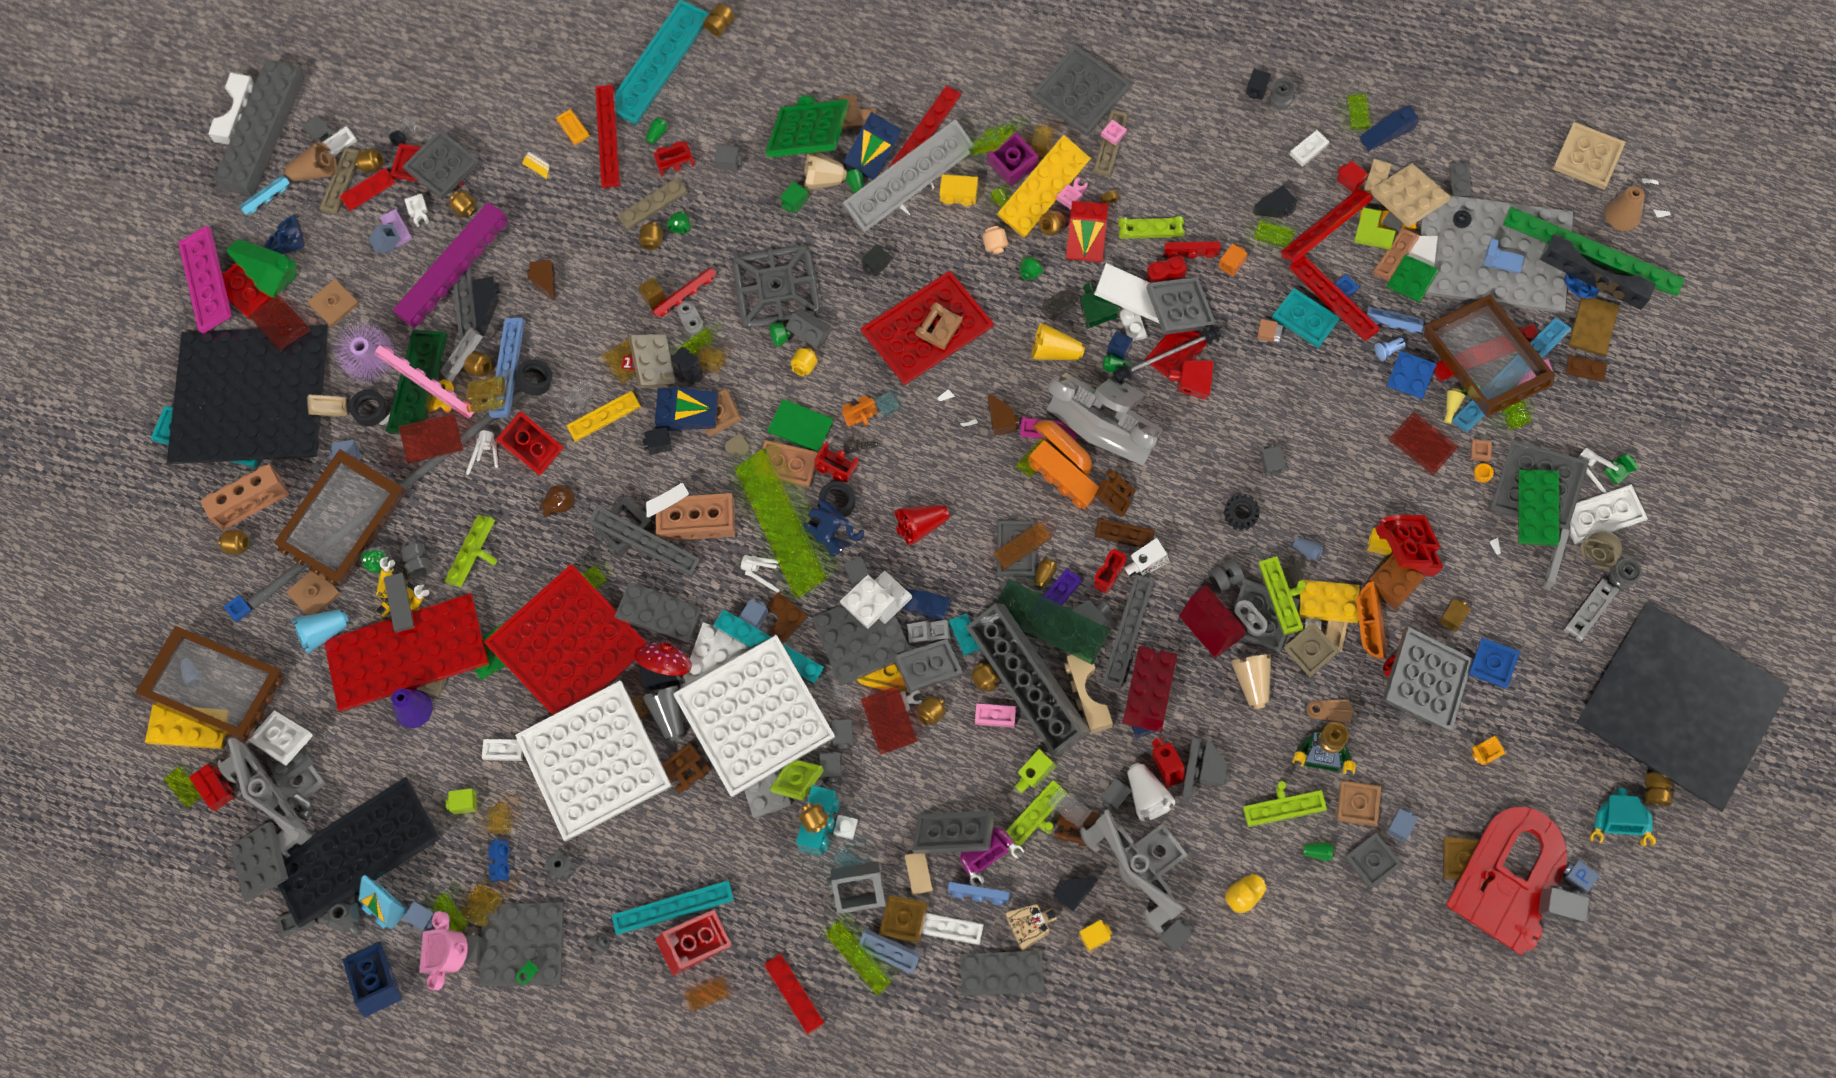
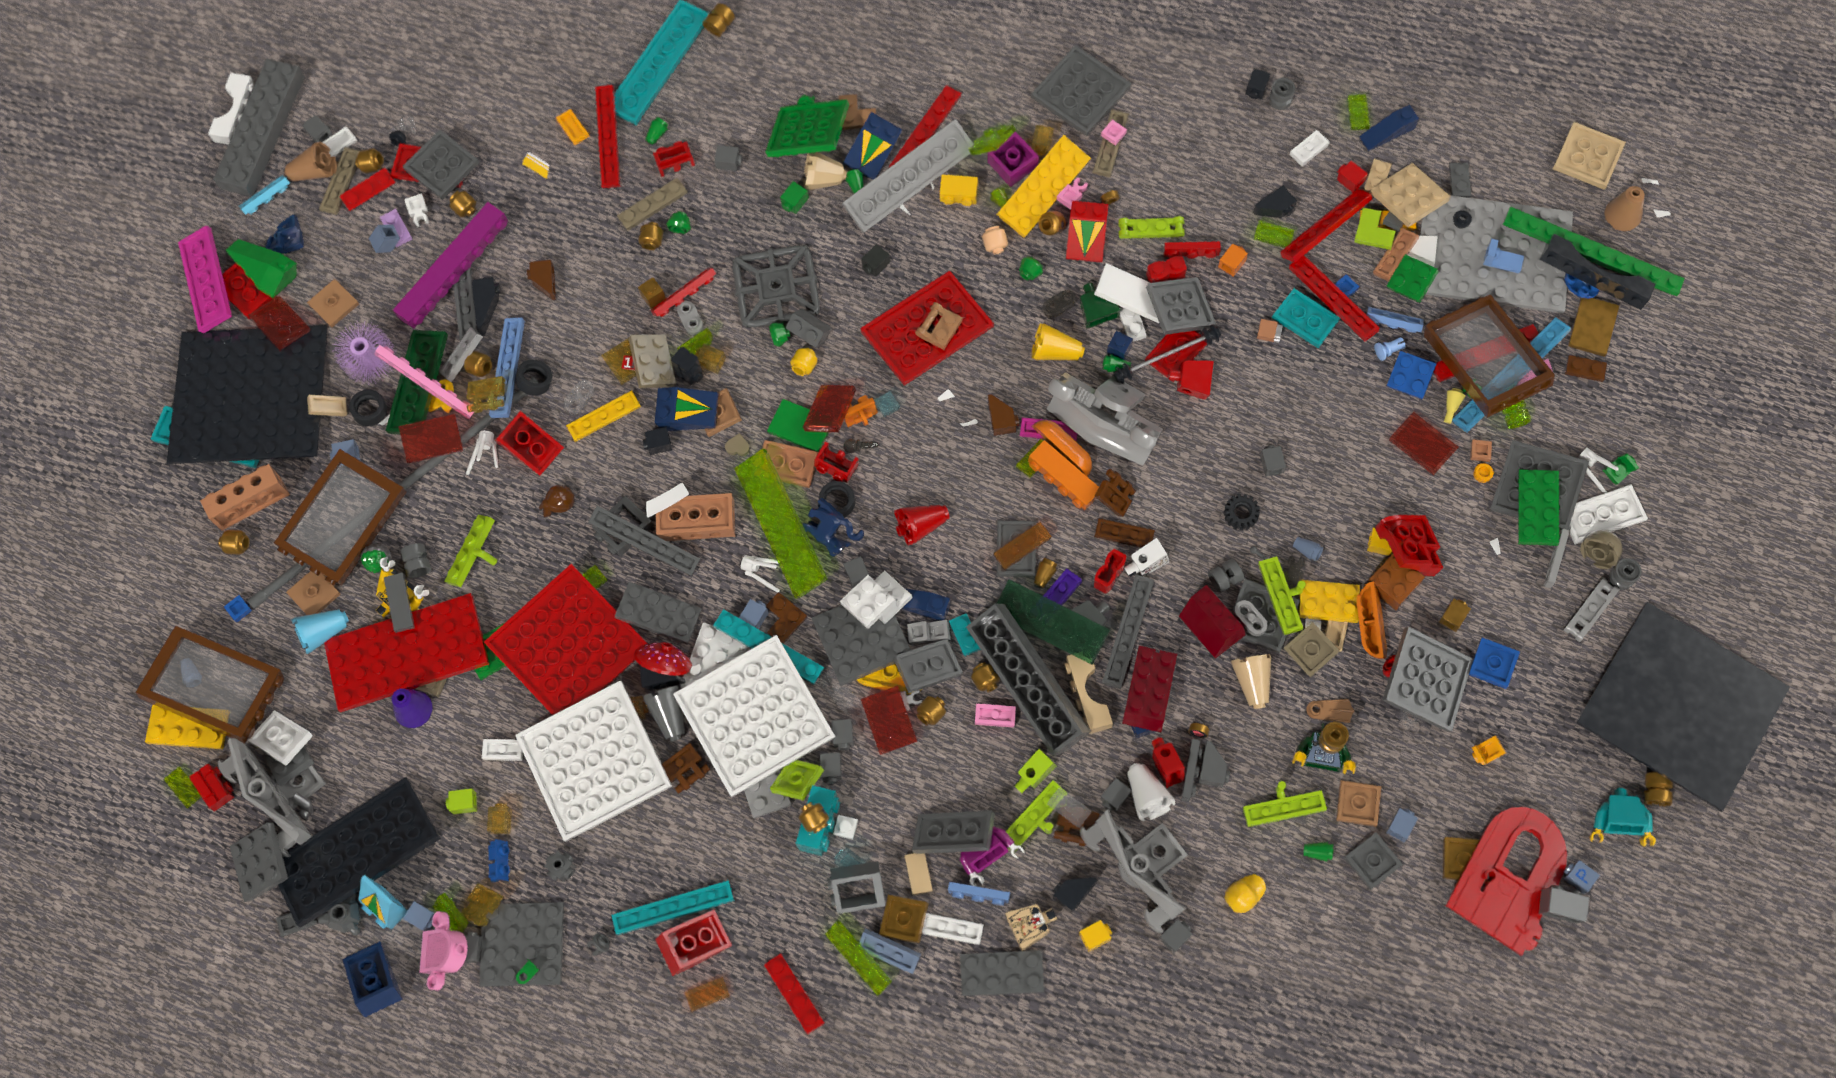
none -> clear red tile [803,385,856,433]
none -> pearl gold tile [1188,723,1209,738]

